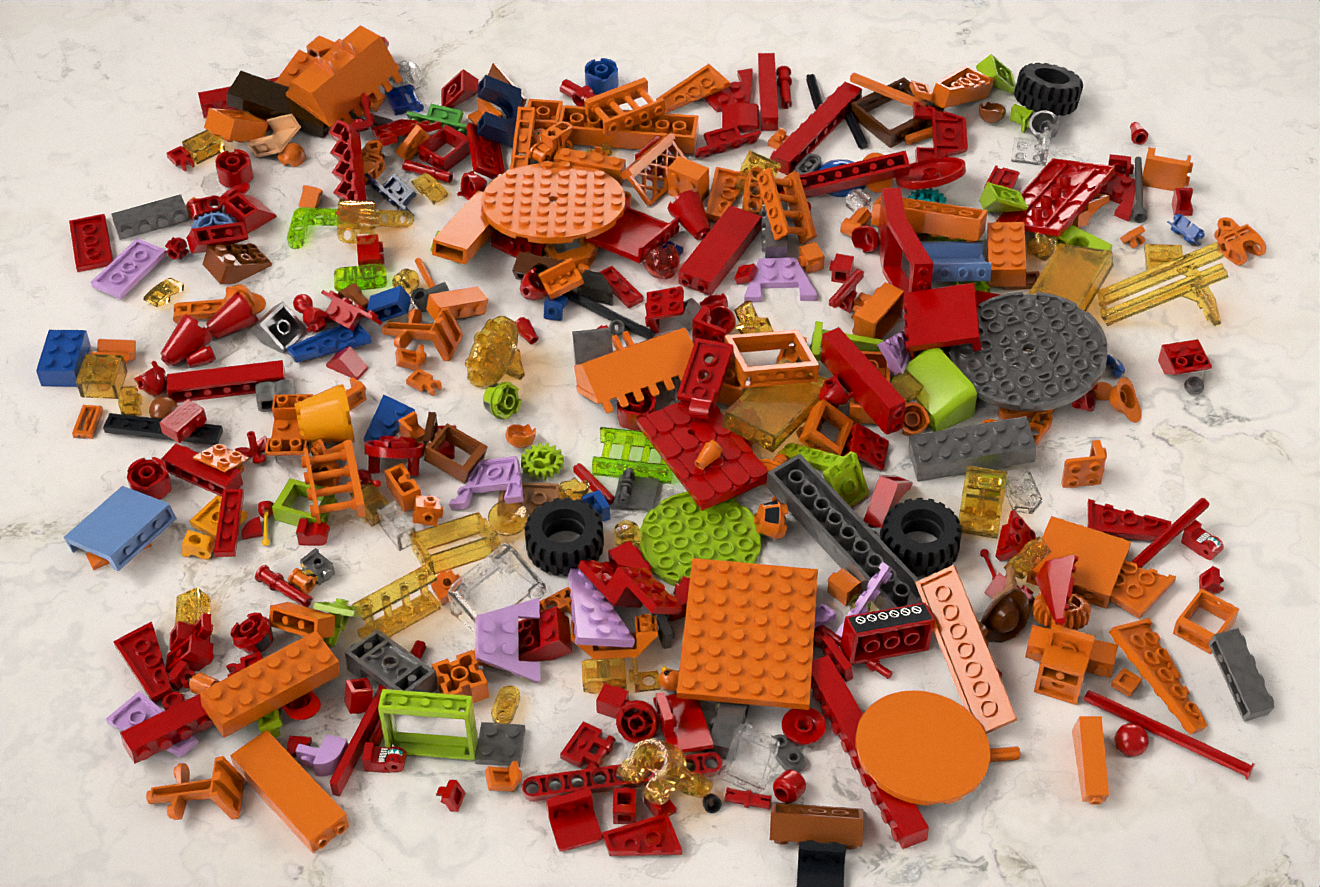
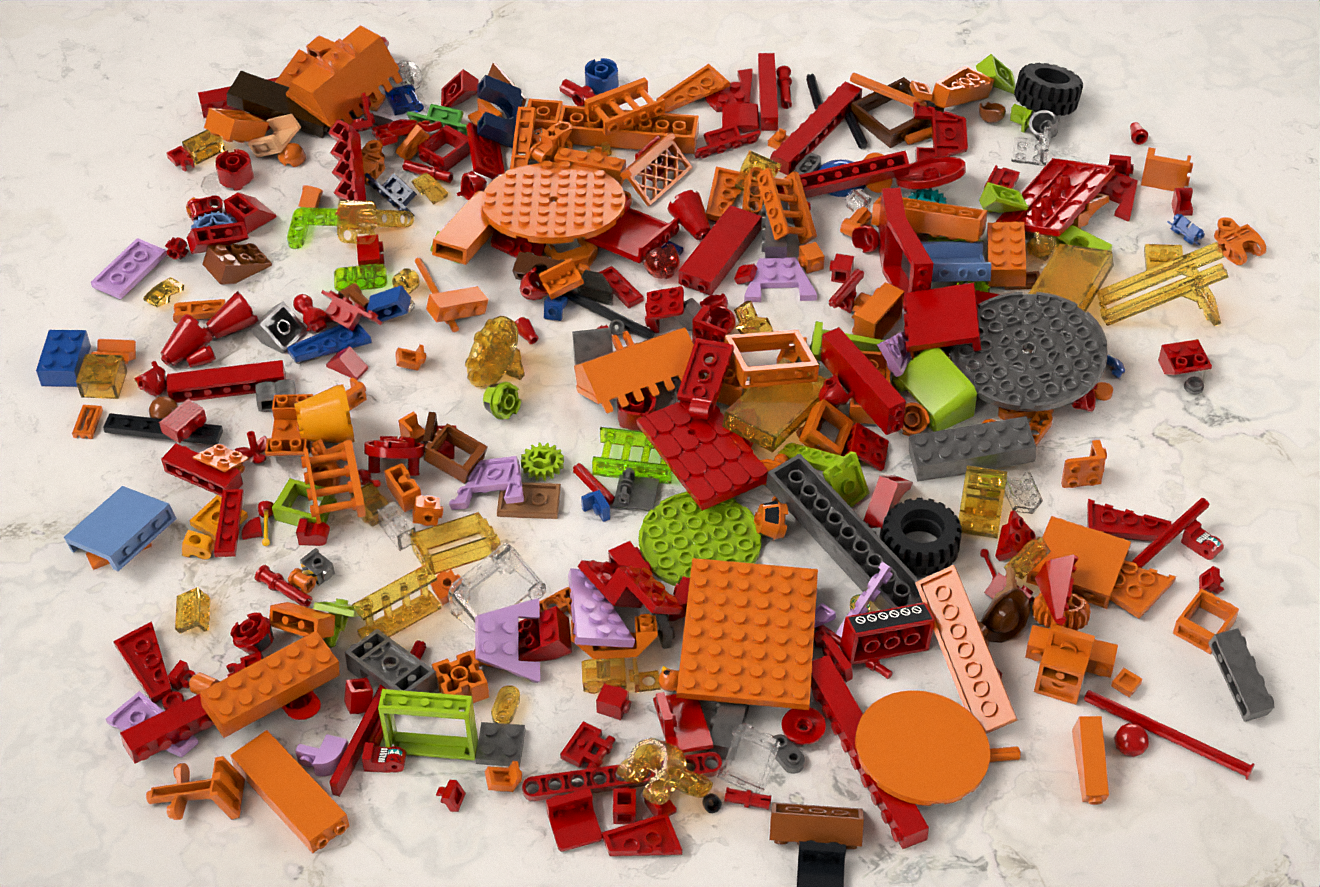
red tile [69,214,113,272] -> none
flat silver brick [111,194,189,240] -> none
clear yellow brick [118,386,142,416] -> none
red brick [127,457,172,500] -> none
red slope [166,634,214,673] -> none
red brick [170,613,213,651] -> none
red dish [220,183,250,205] -> none
orange piece [224,284,266,315] -> none
lime hinge [258,708,283,738] -> none
red tile [286,736,312,758] -> none
blue wing [363,394,415,443] -> none
orange piece [382,307,463,361] -> none
orange plate [406,368,442,396] -> none
dark grey piece [411,282,449,312] -> none
clear yellow dish [488,500,529,536] -> none
orange hair [505,424,536,448] -> none
black tyre [525,497,604,576] -> none
clear yellow hair [557,477,590,500] -> none
clear yellow head [613,520,641,547] -> none
red cone [616,700,660,743] -> none
orange brick [668,156,709,202] -> none
orange cone [694,440,723,470] -> none
red head [773,770,806,803] -> none
orange brick [827,568,861,606] -> none
clear yellow brick [888,371,924,404] -> none
orange piece [1109,377,1141,423] -> none
orange wing [1109,618,1208,735] -> none
orange tile [1120,225,1145,249] -> none
dark grey piece [1133,156,1147,223] -> none

